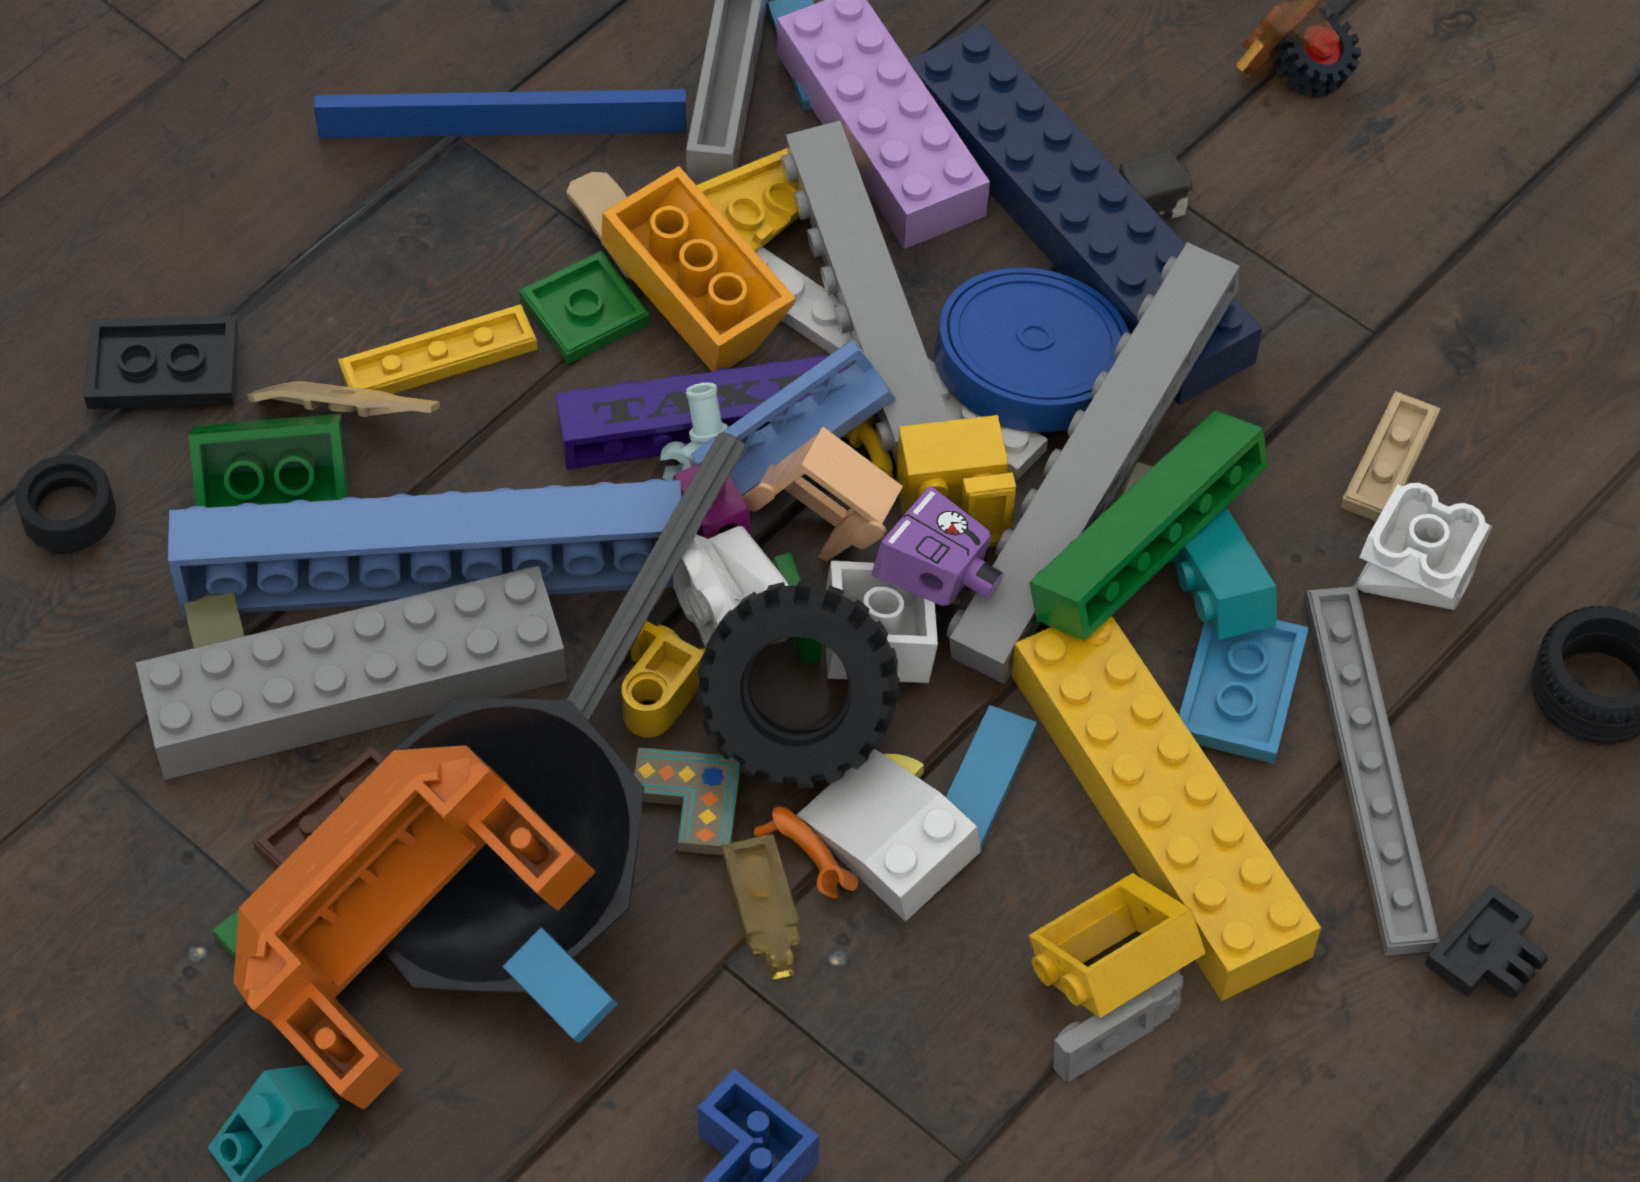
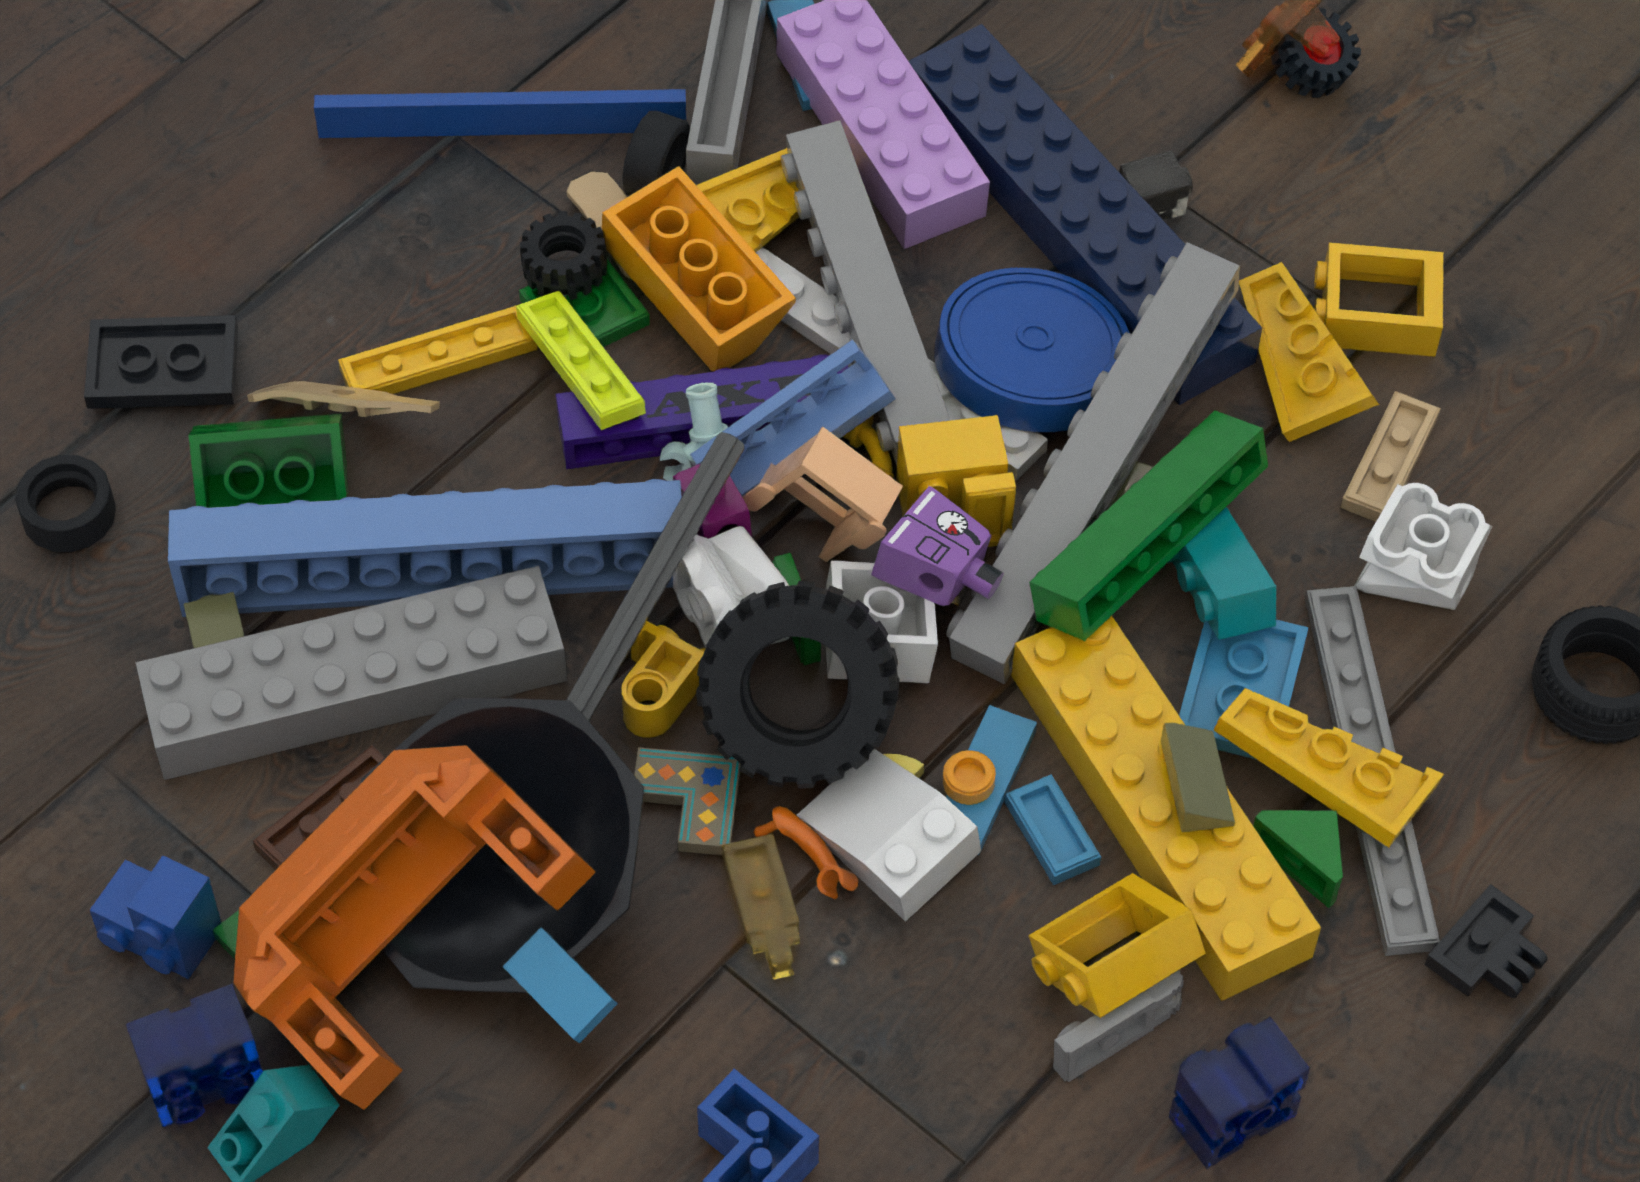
none -> blue brick [90,856,222,979]
none -> clear blue brick [125,984,263,1127]
none -> neon yellow tile [516,291,646,430]
none -> black tyre [520,211,607,300]
none -> black tyre [622,111,690,196]
none -> light orange tile [943,750,996,805]
none -> dark azure tile [1004,774,1101,885]
none -> olive slope [1161,723,1235,832]
none -> clear blue brick [1169,1017,1310,1169]
none -> yellow wing [1214,688,1444,848]
none -> yellow wing [1239,262,1379,442]
none -> green slope [1253,810,1343,908]
none -> yellow window [1314,242,1443,357]

